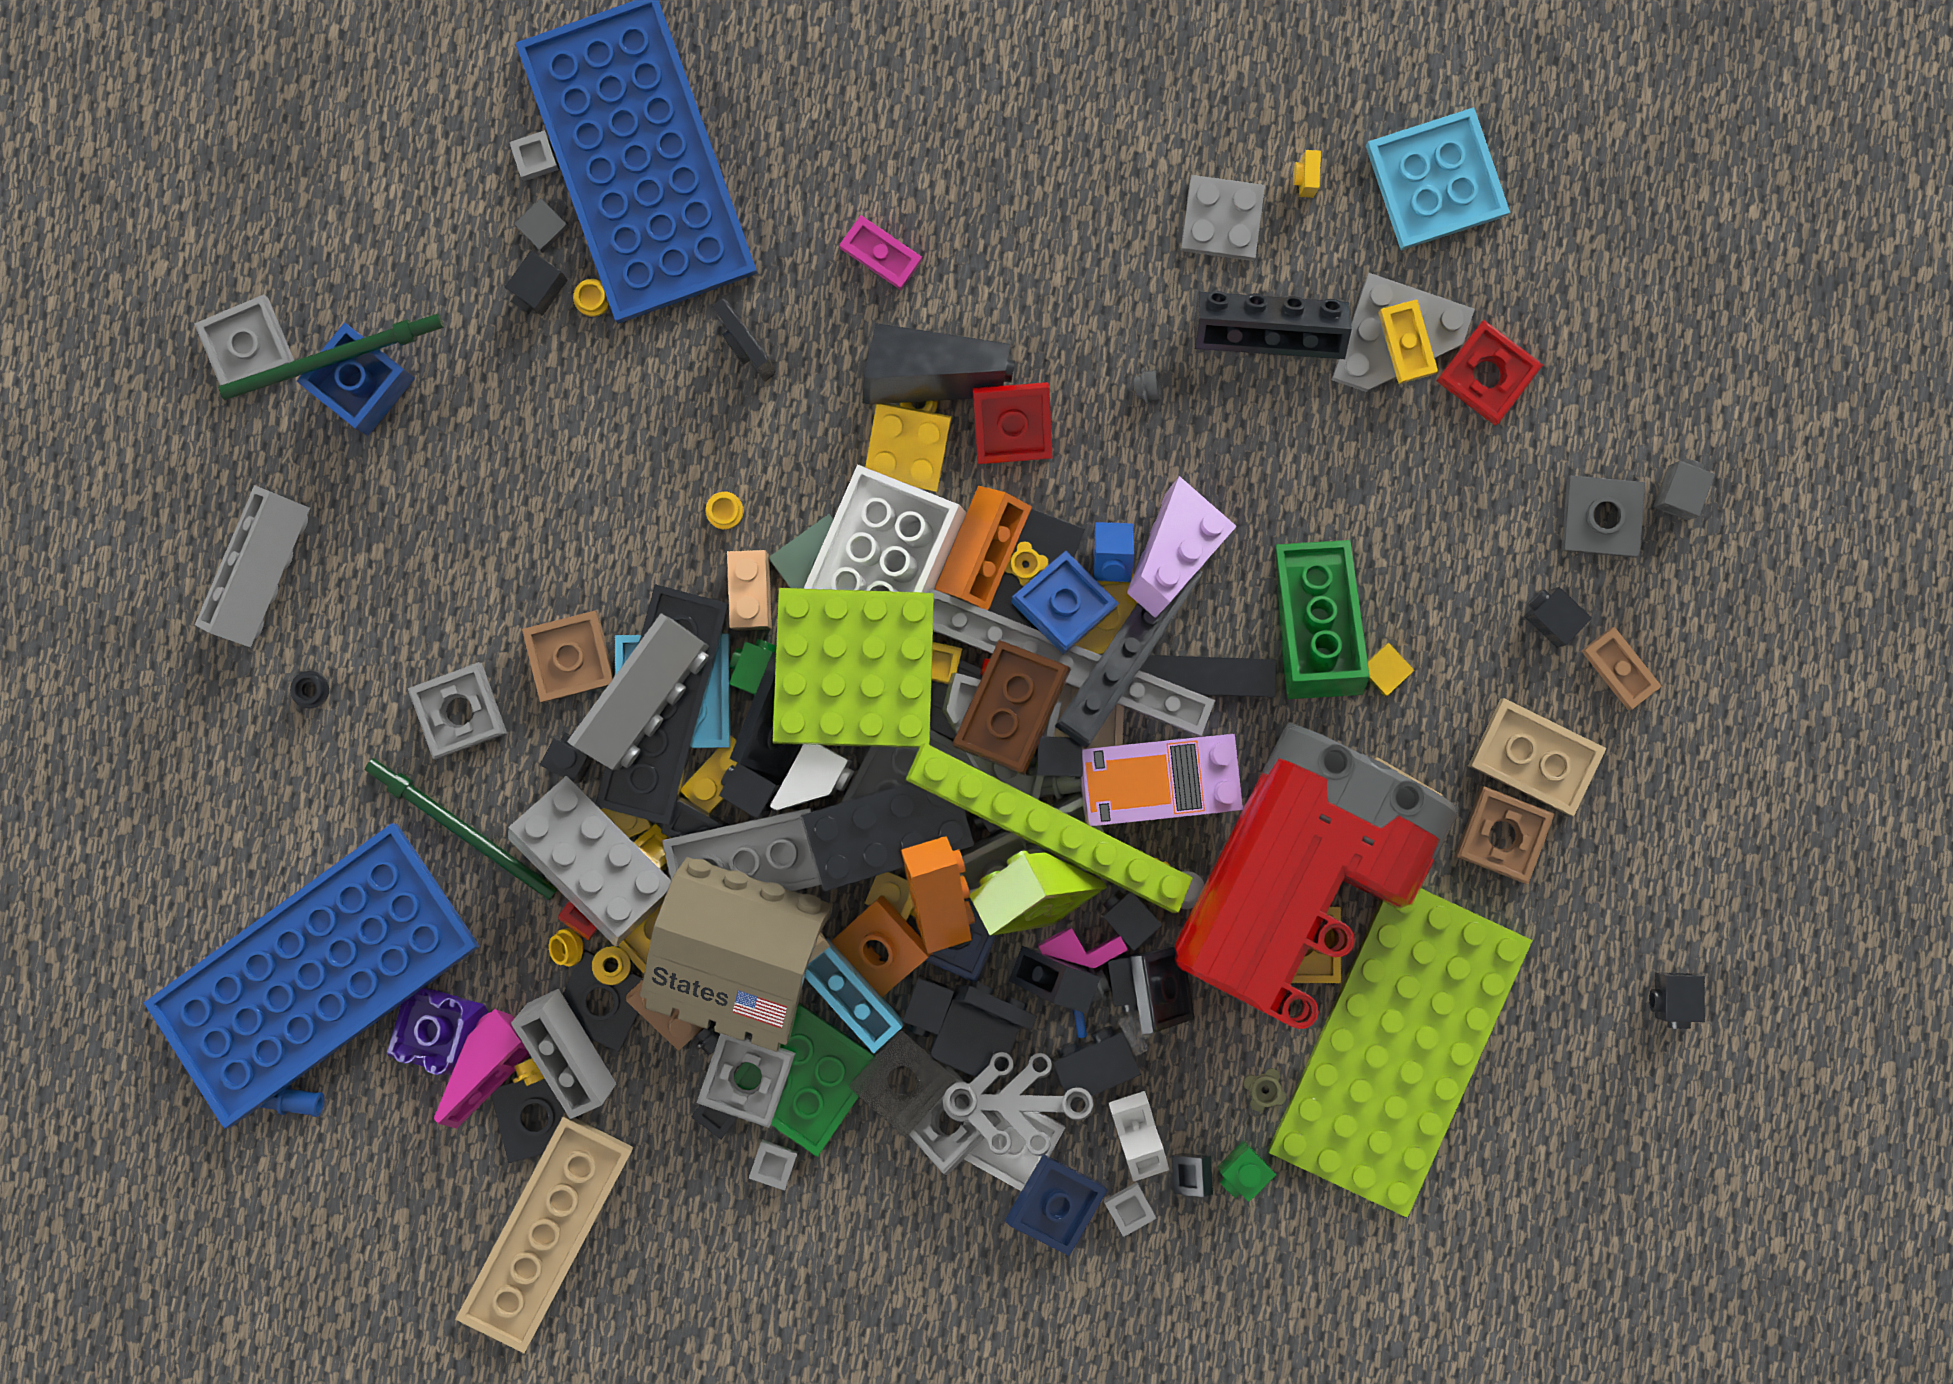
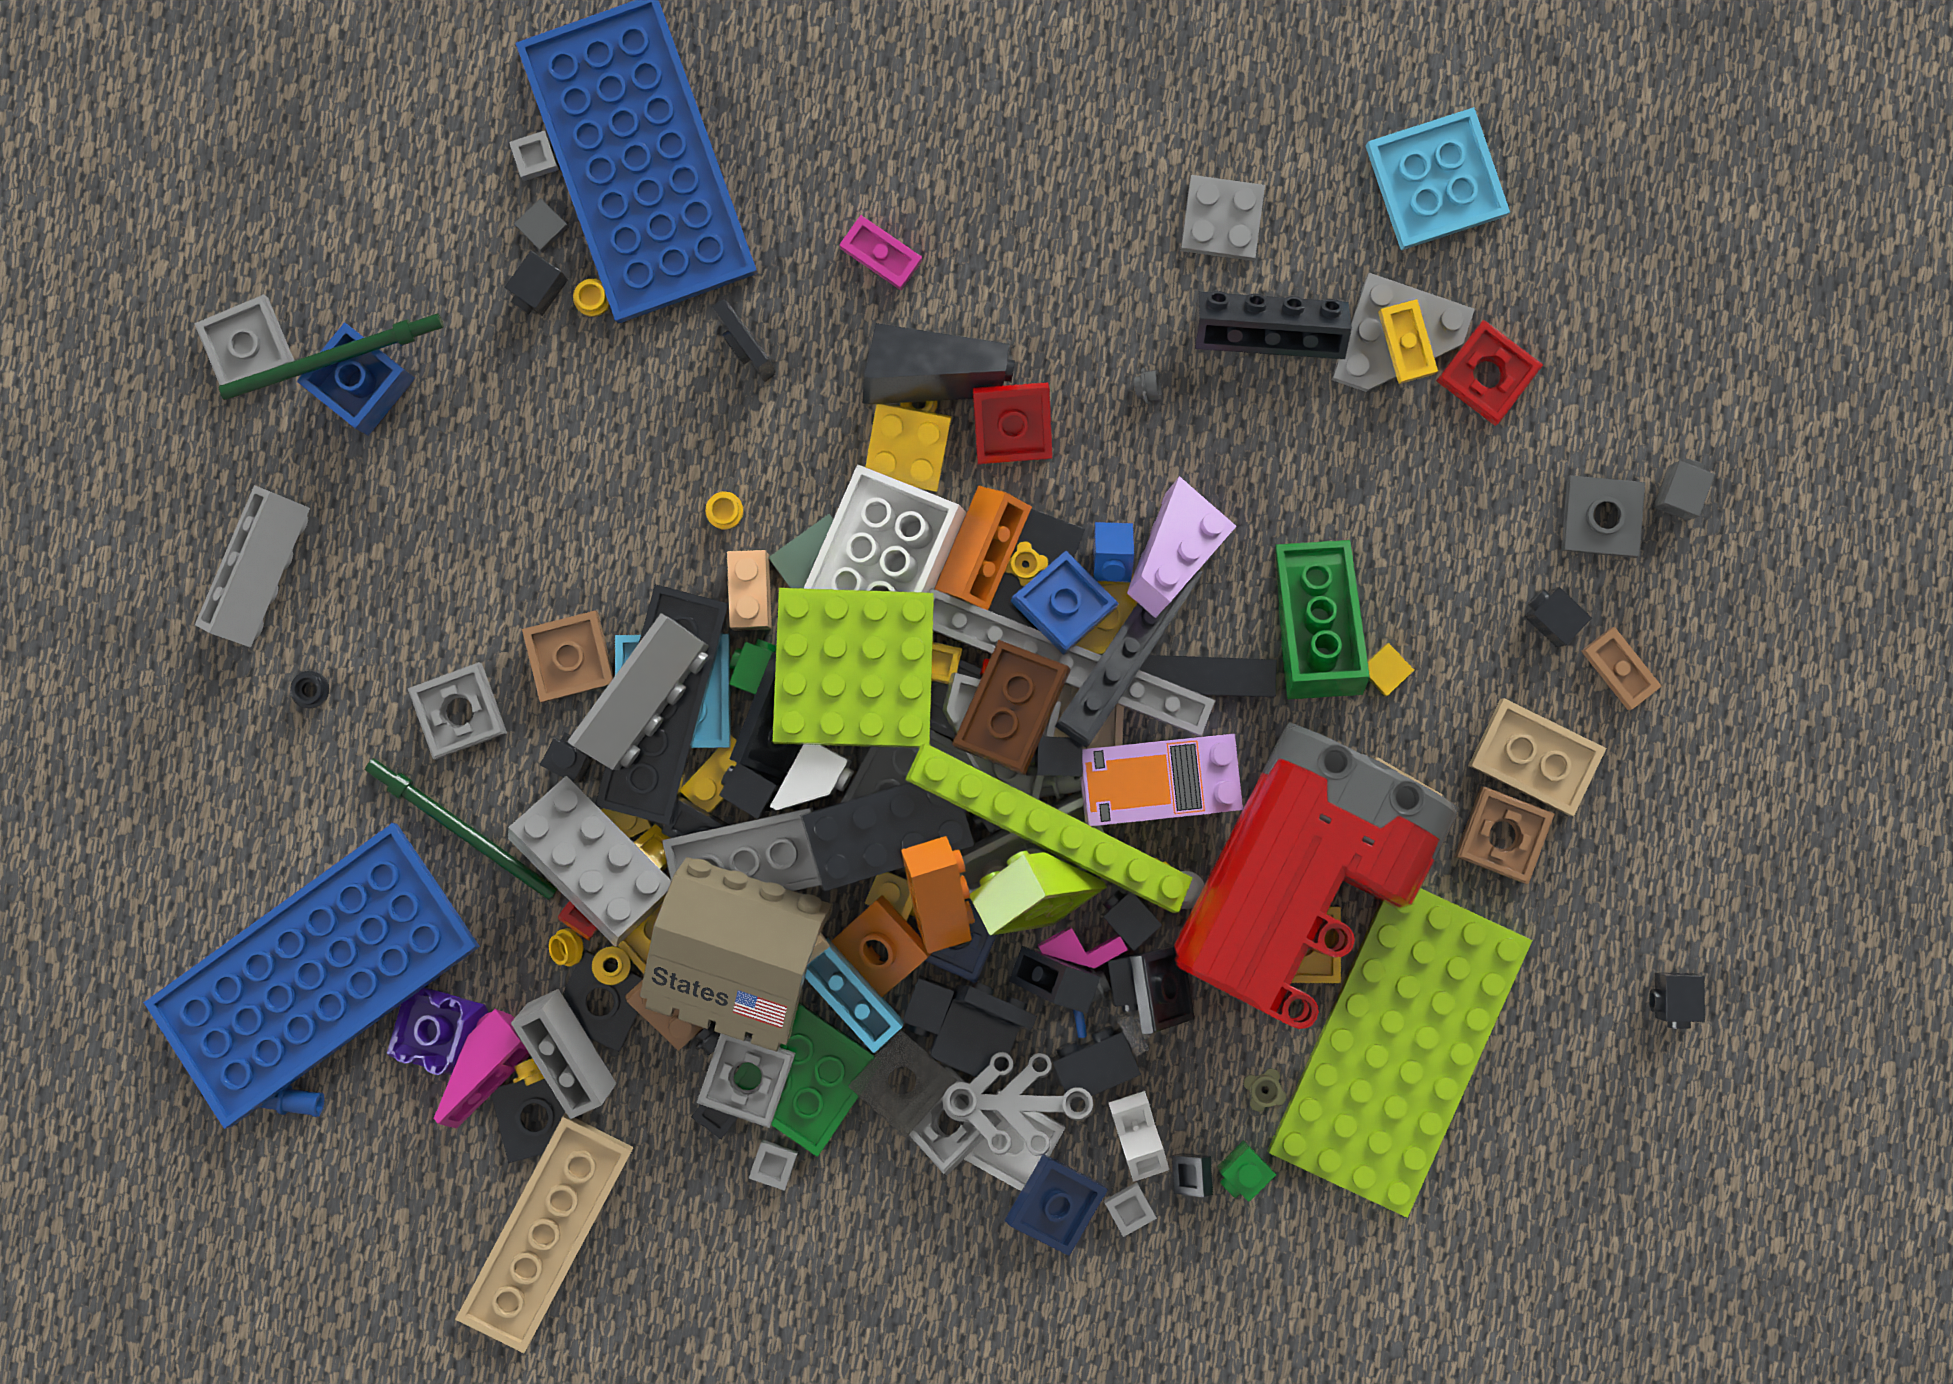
yellow plate [1293,150,1321,198] -> none

